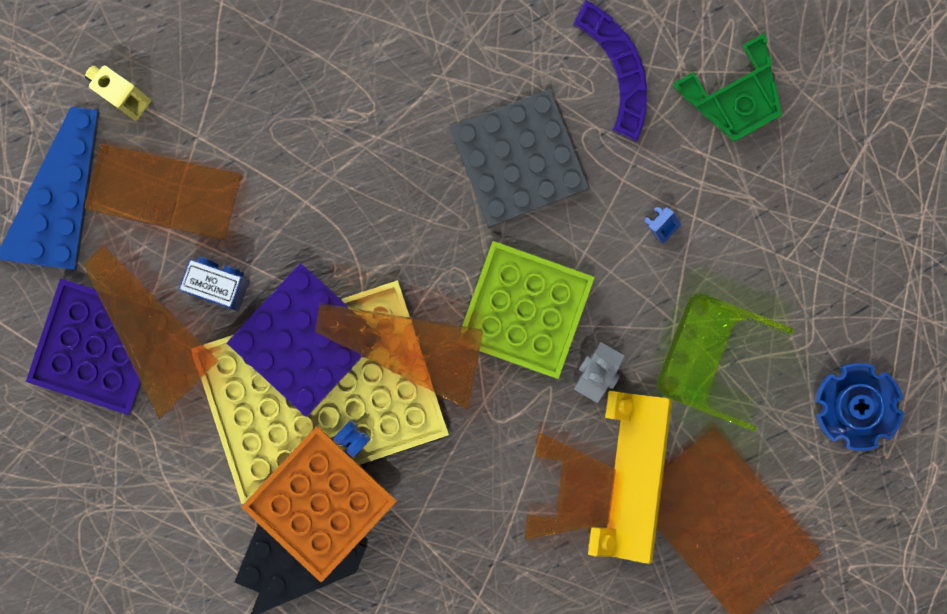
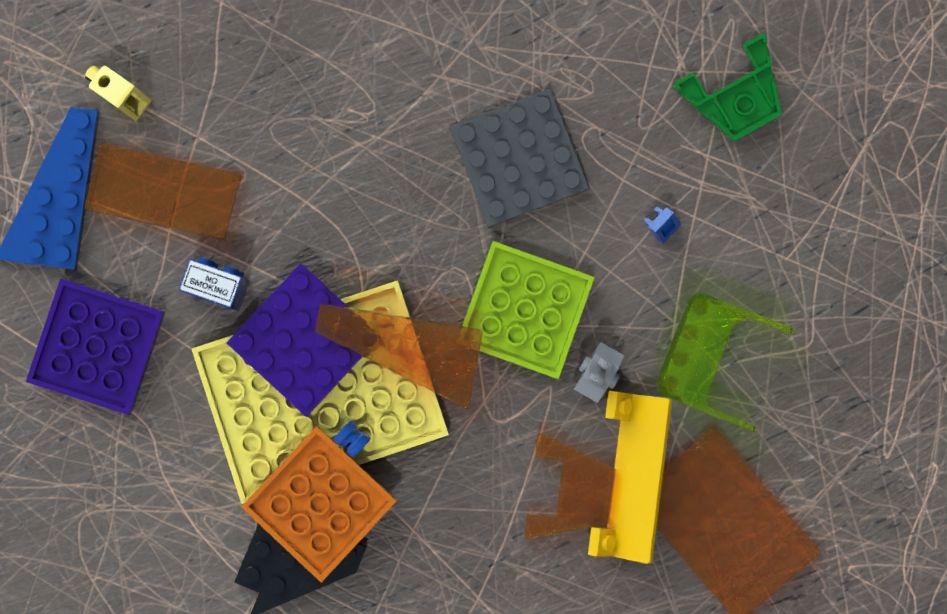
clear orange wing [83,245,219,419] -> none
dark purple tile [573,0,647,142] -> none
blue piece [814,363,904,451] -> none

